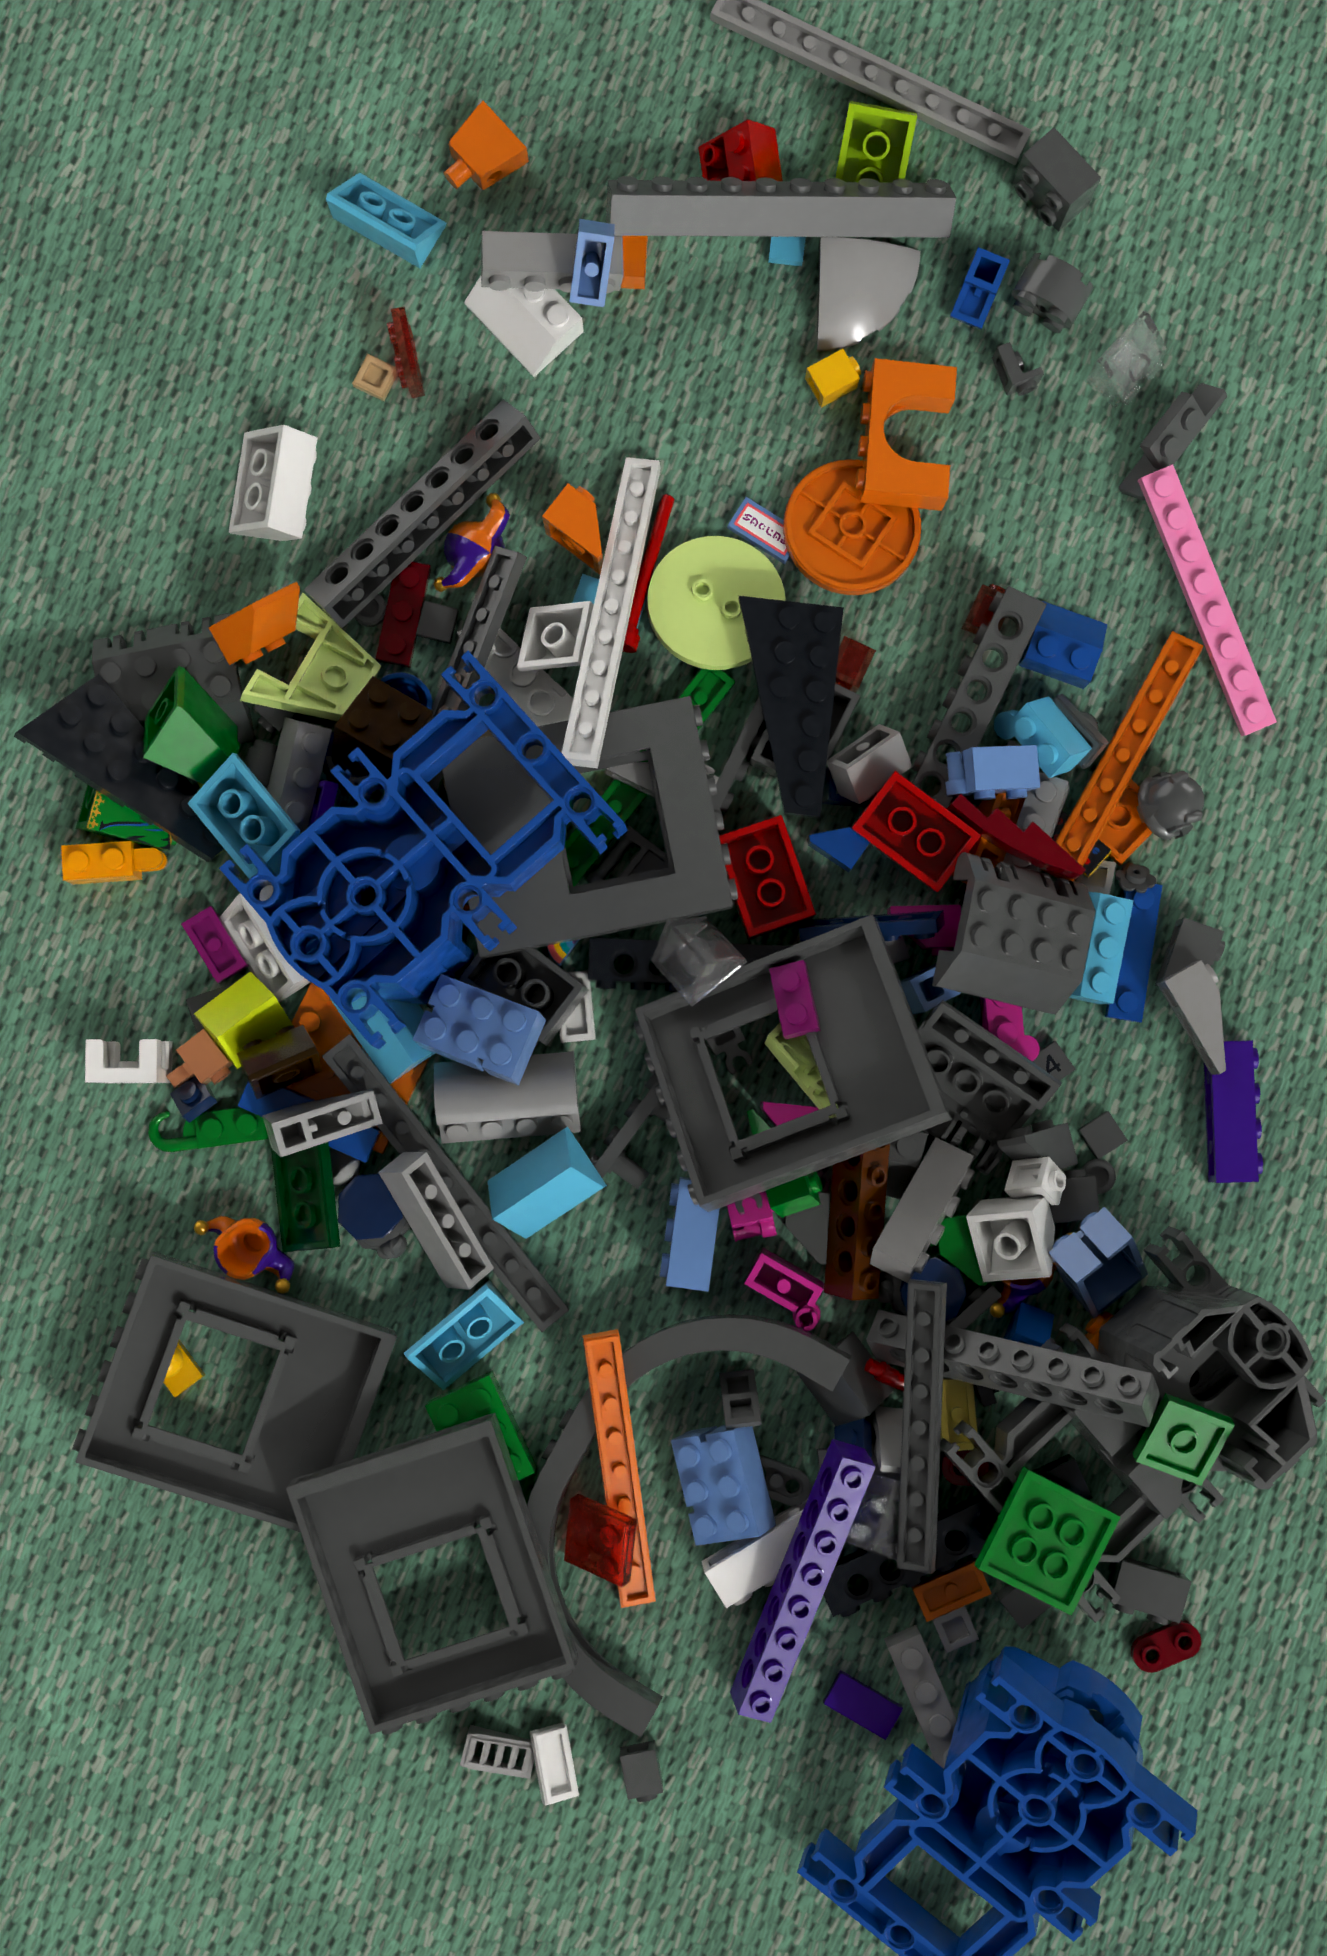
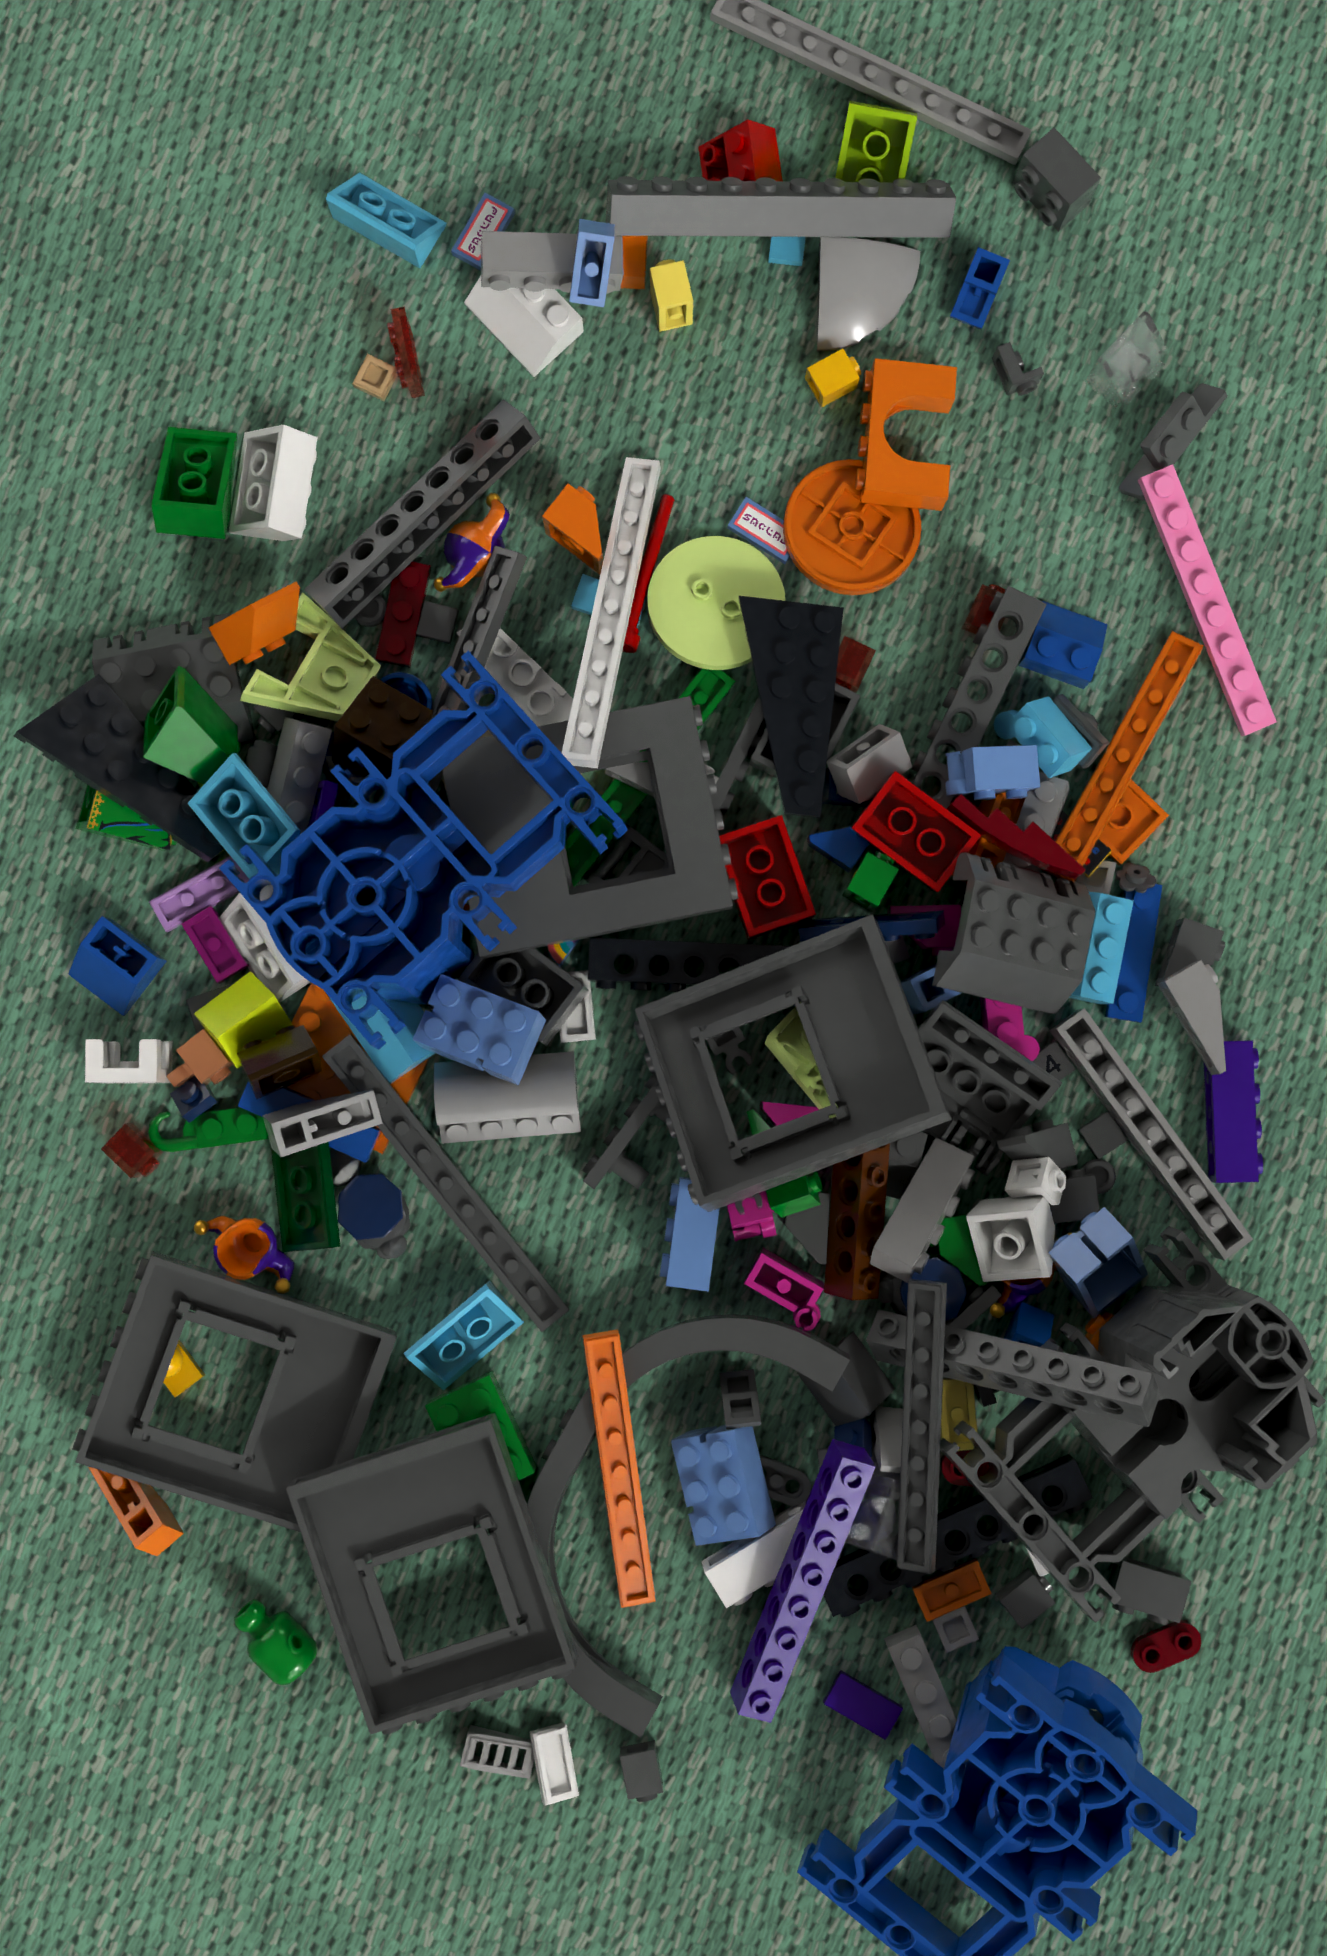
light orange brick [61,841,168,885] -> none
light grey brick [378,1152,494,1290] -> none
orange torso [444,101,529,190] -> none
medium azure slope [487,1126,607,1239] -> none
white slope [517,601,594,672] -> none
clear red plate [564,1494,637,1588] -> none
clear slope [651,916,747,1007] -> none
magenta plate [769,960,821,1039] -> none
red animal [864,1358,904,1392] -> none
green plate [974,1466,1121,1616] -> none
dark grey brick [1012,253,1093,333] -> none
green plate [1133,1393,1235,1486] -> none
dark grey helmet [1136,771,1204,840] -> none
none -> blue slope [68,916,167,1016]
none -> orange slope [88,1467,184,1556]
none -> clear red brick [101,1123,163,1178]
none -> lavender tile [149,856,249,932]
none -> green slope [151,427,237,539]
none -> green piece [234,1599,318,1685]
none -> tile [451,193,515,271]
none -> light yellow brick [650,259,693,332]
none -> green brick [842,851,899,912]
none -> light grey brick [1049,1008,1253,1260]

